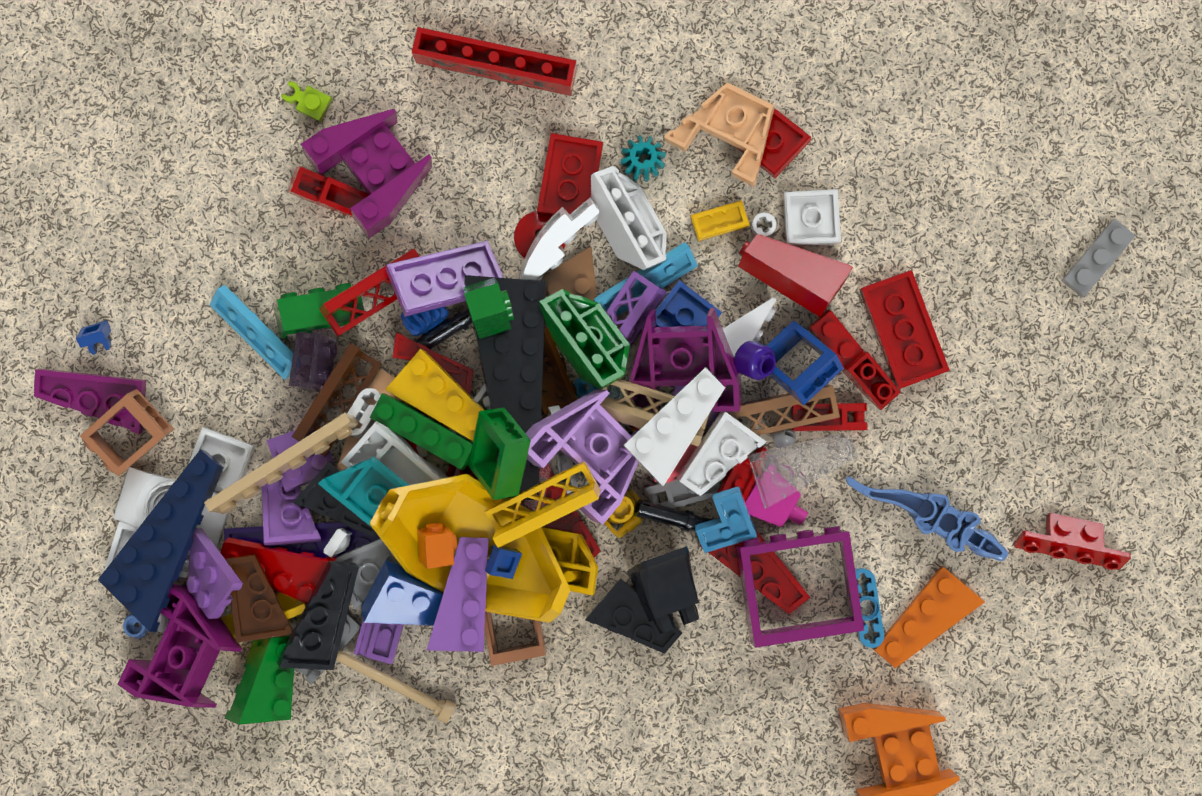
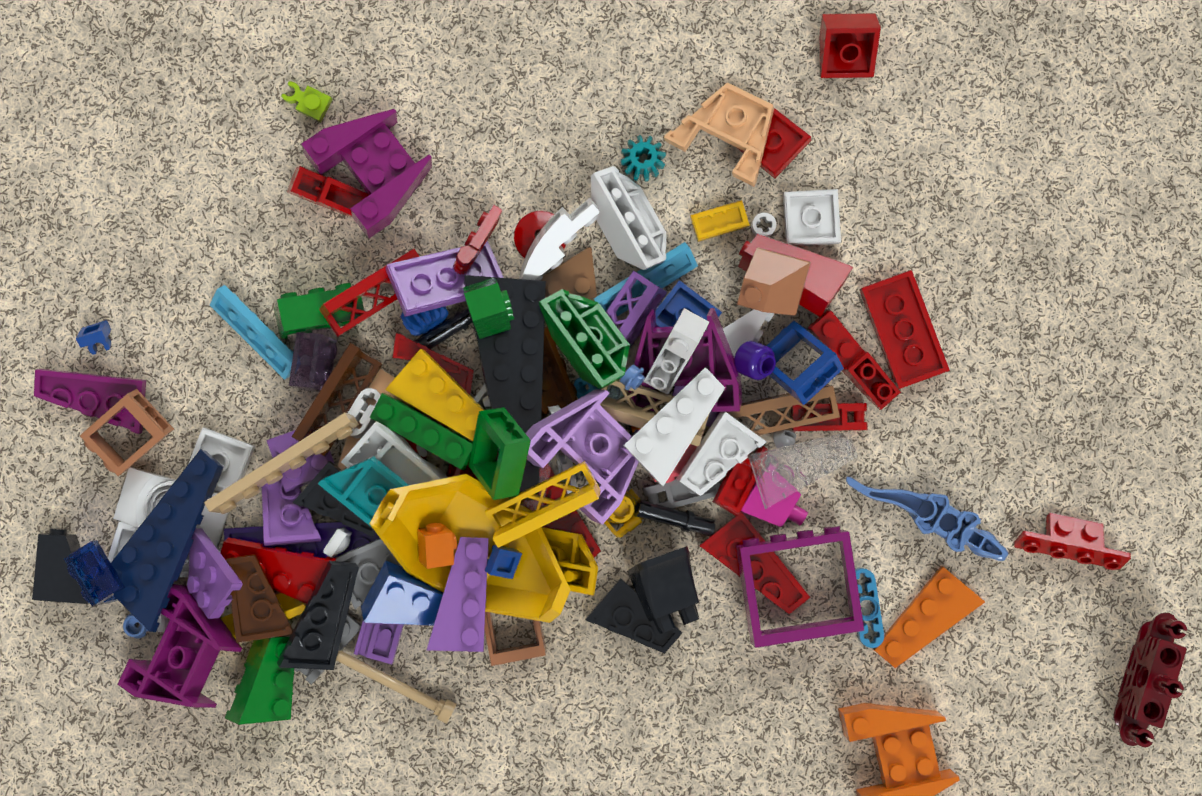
red brick [412,27,577,96] -> none
red plate [537,133,603,216] -> none
dark azure plate [695,486,757,553] -> none
light grey plate [1061,219,1136,298] -> none
none -> black slope [32,528,98,604]
none -> clear blue bracket [64,540,125,606]
none -> hinge [453,205,502,275]
none -> medium blue plate [620,364,645,390]
none -> white slope [644,308,709,395]
none -> nougat slope [737,247,811,316]
none -> red slope [819,13,881,78]
none -> dark red piece [1113,612,1187,748]

